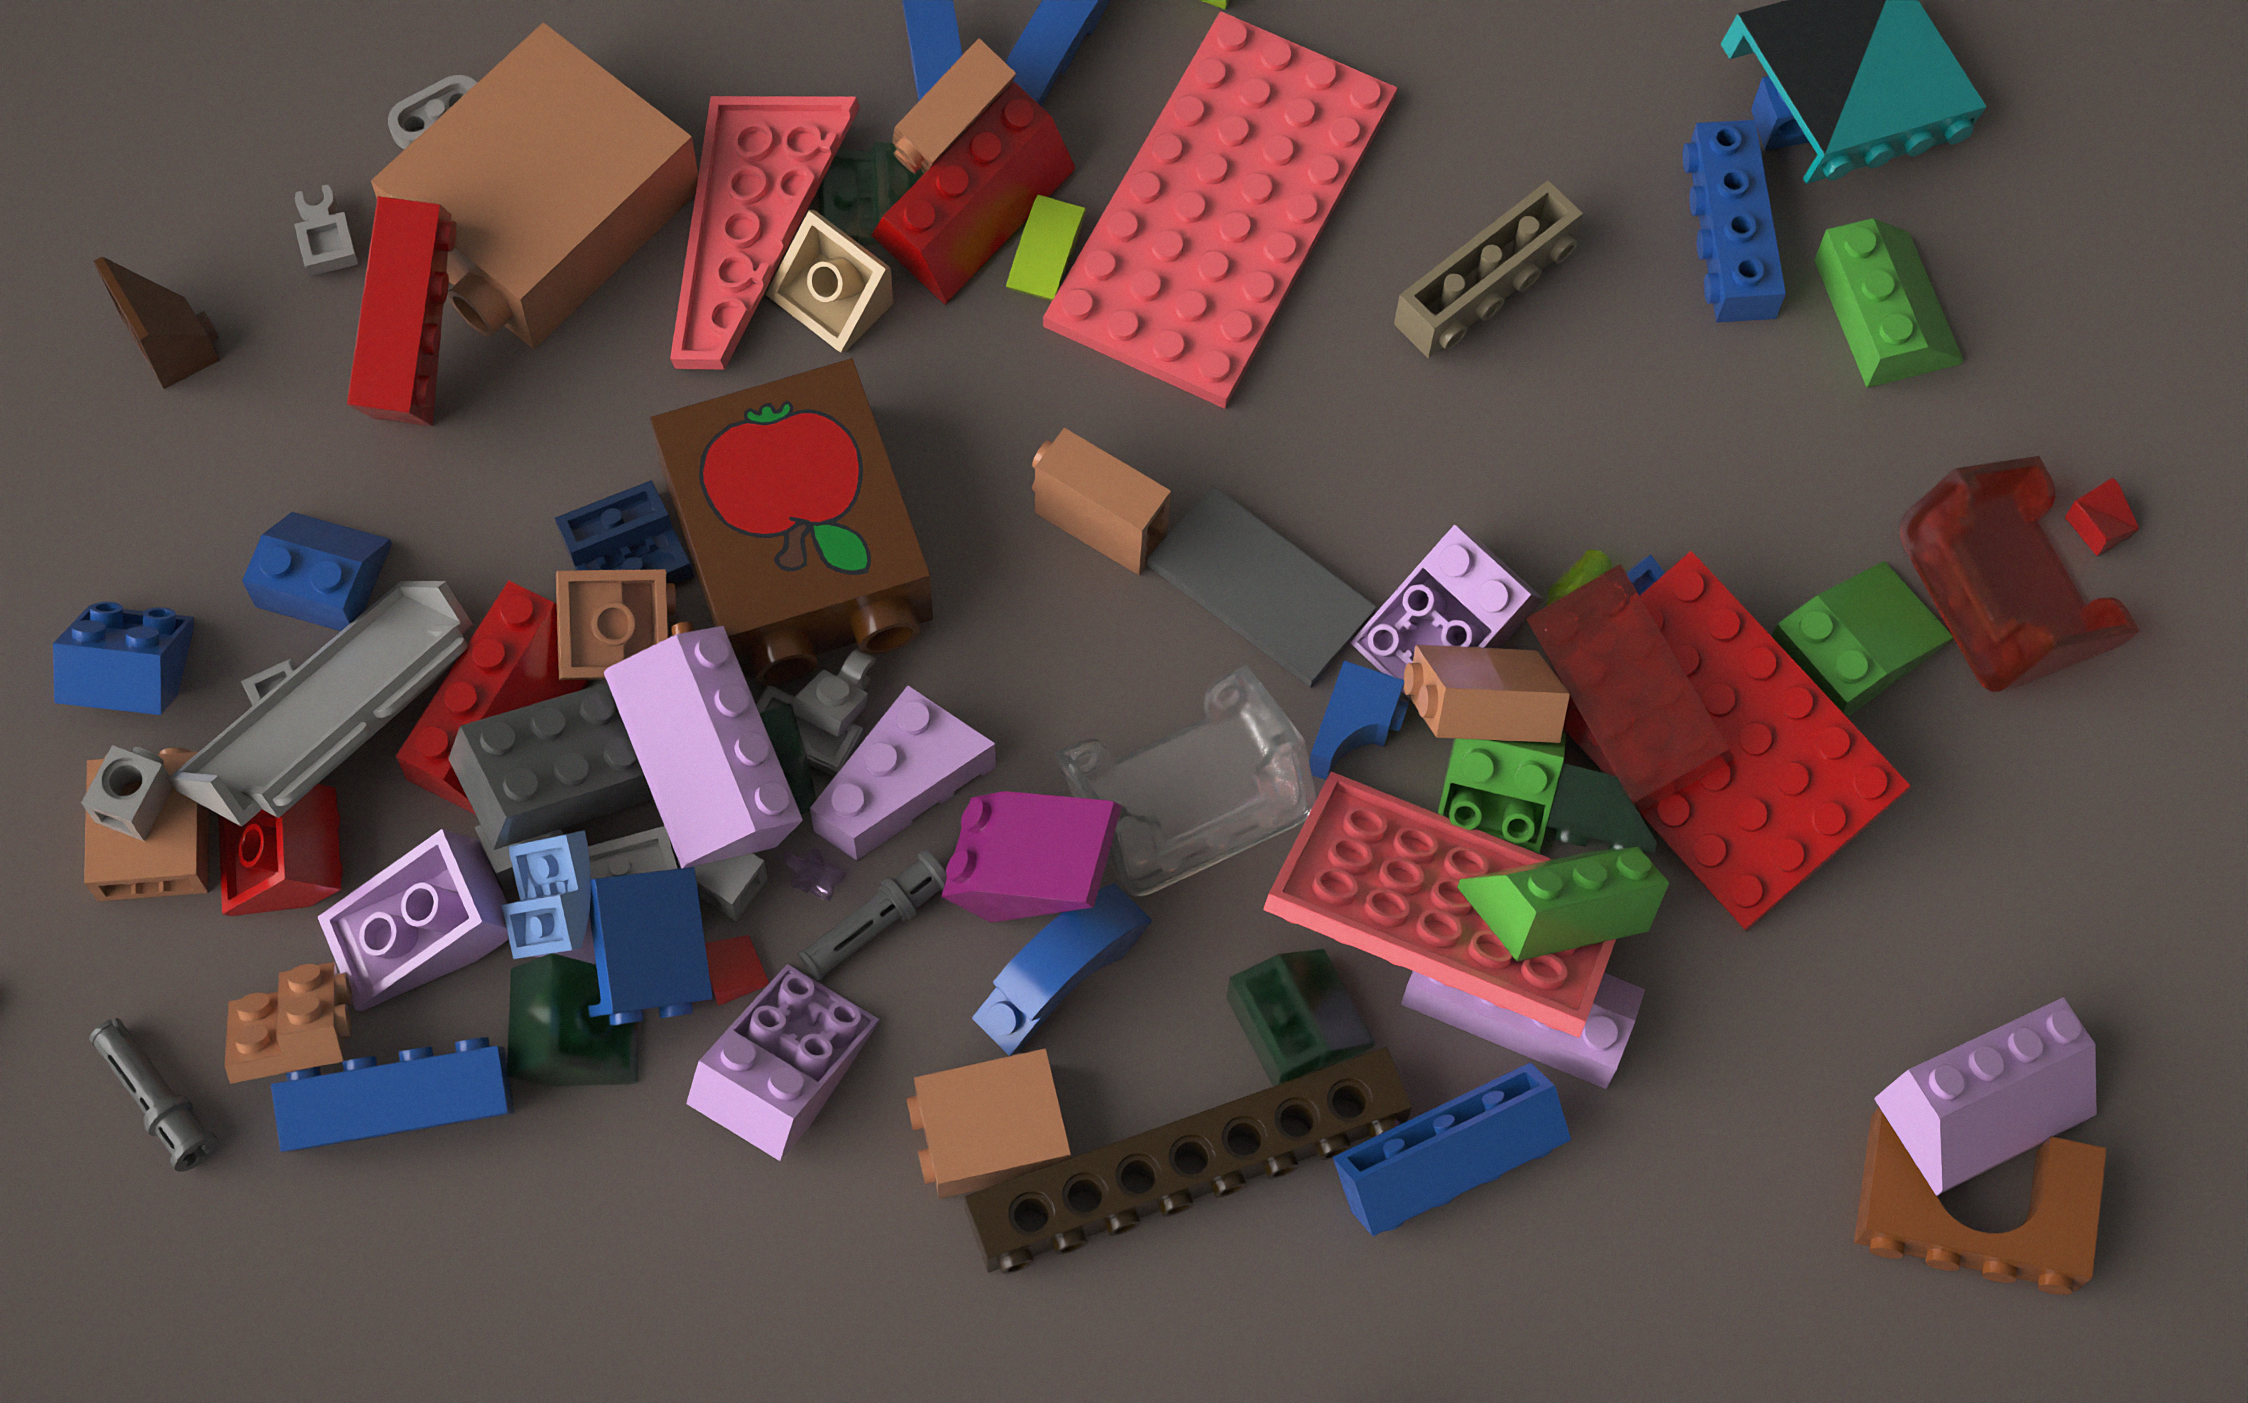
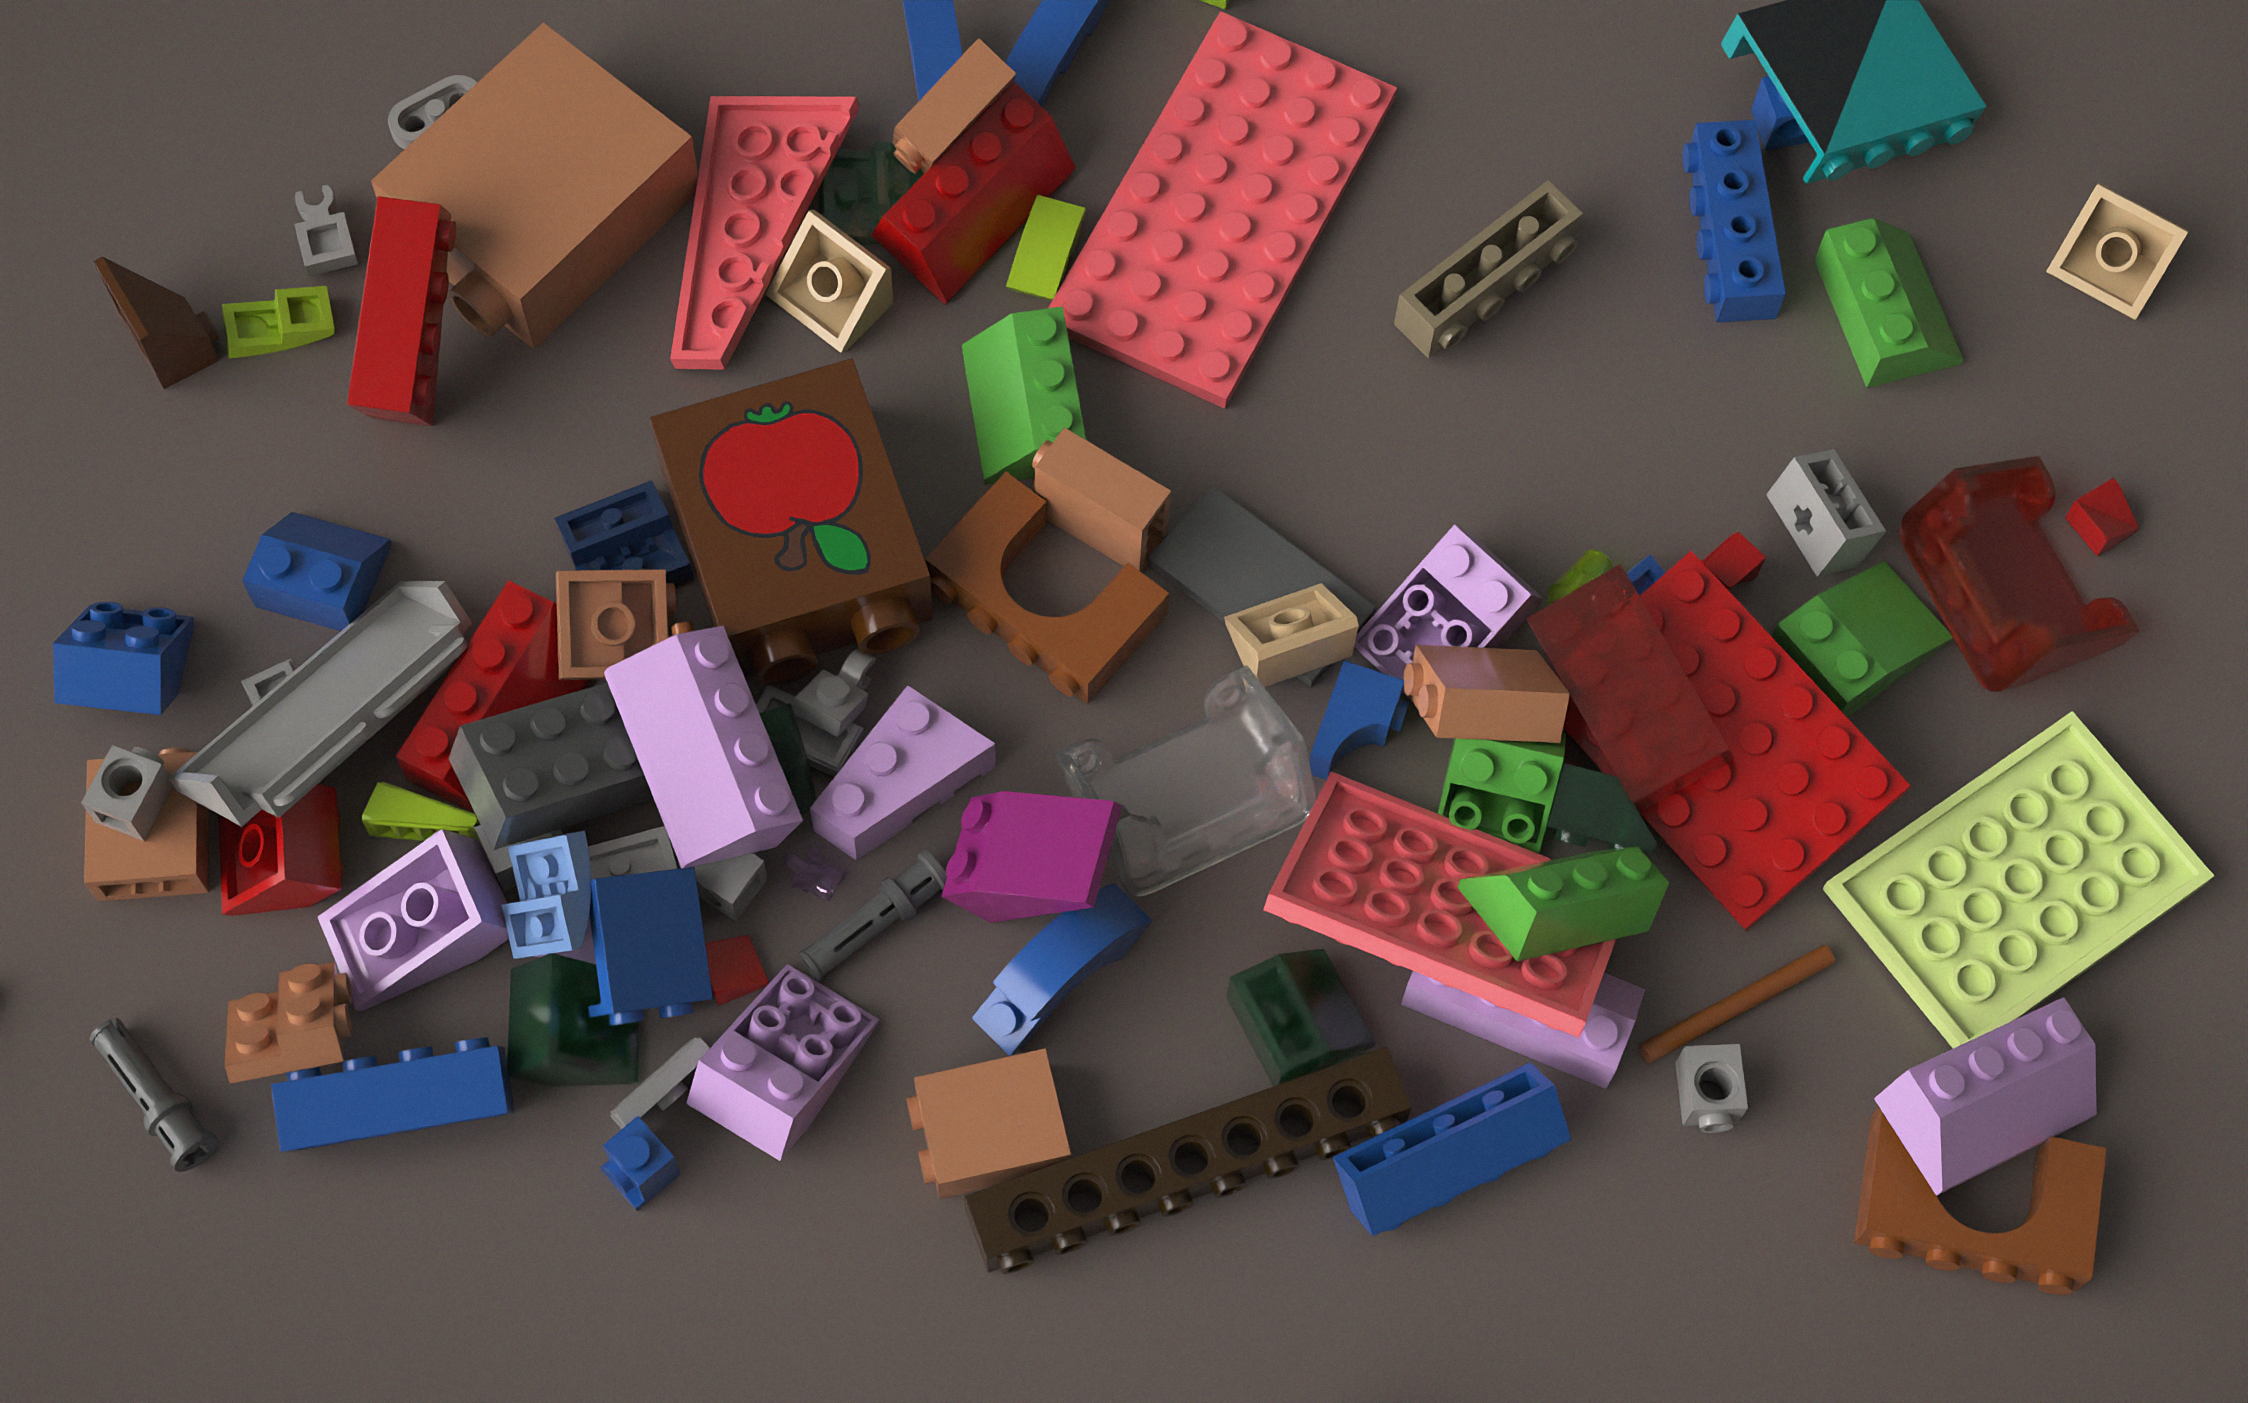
none -> lime slope [221,286,335,358]
none -> lime slope [362,781,481,842]
none -> blue brick [600,1116,681,1211]
none -> light grey plate [610,1037,710,1129]
none -> dark orange arch [925,472,1169,704]
none -> bright green slope [962,307,1086,485]
none -> tan slope [1224,583,1359,691]
none -> dark orange bar [1639,945,1835,1064]
none -> light grey brick [1675,1044,1748,1133]
none -> red slope [1702,531,1766,589]
none -> light grey brick [1766,449,1886,577]
none -> yellowish green plate [1823,711,2215,1048]
none -> tan slope [2046,182,2189,320]

